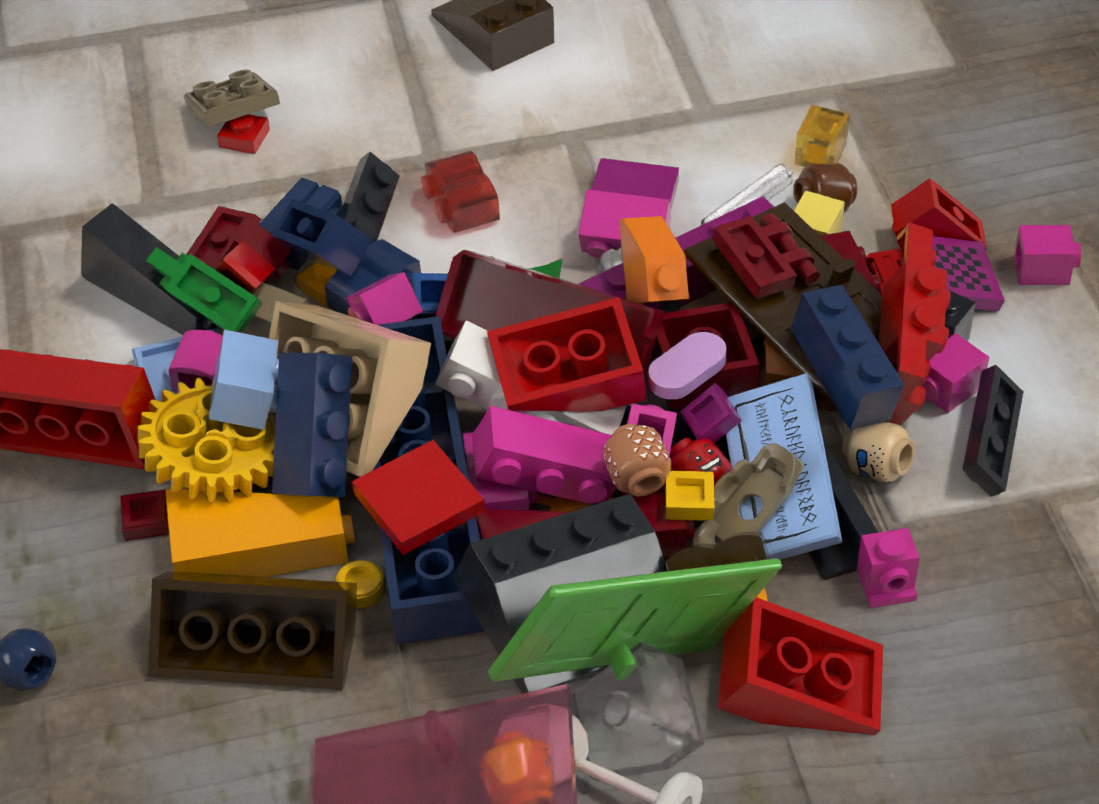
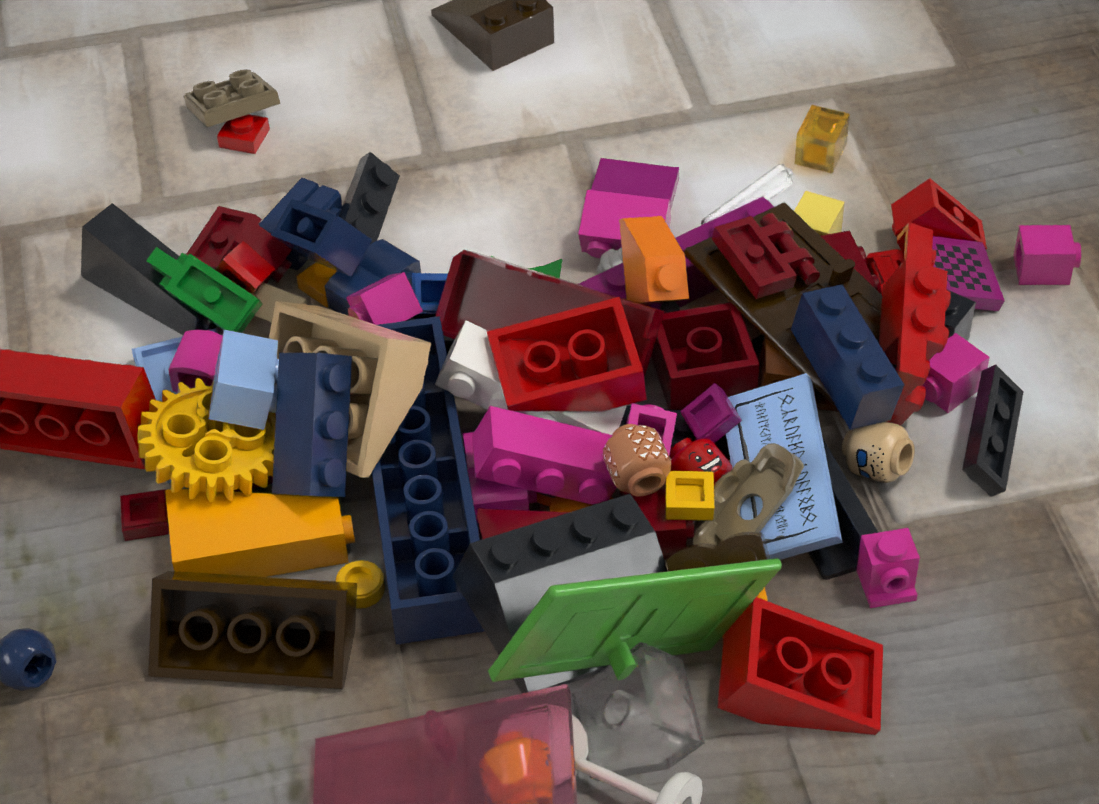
red tile [352,440,485,555] -> none
clear red brick [421,150,500,233] -> none
lavender tile [648,332,726,399] -> none
reddish brown head [793,163,857,213] -> none

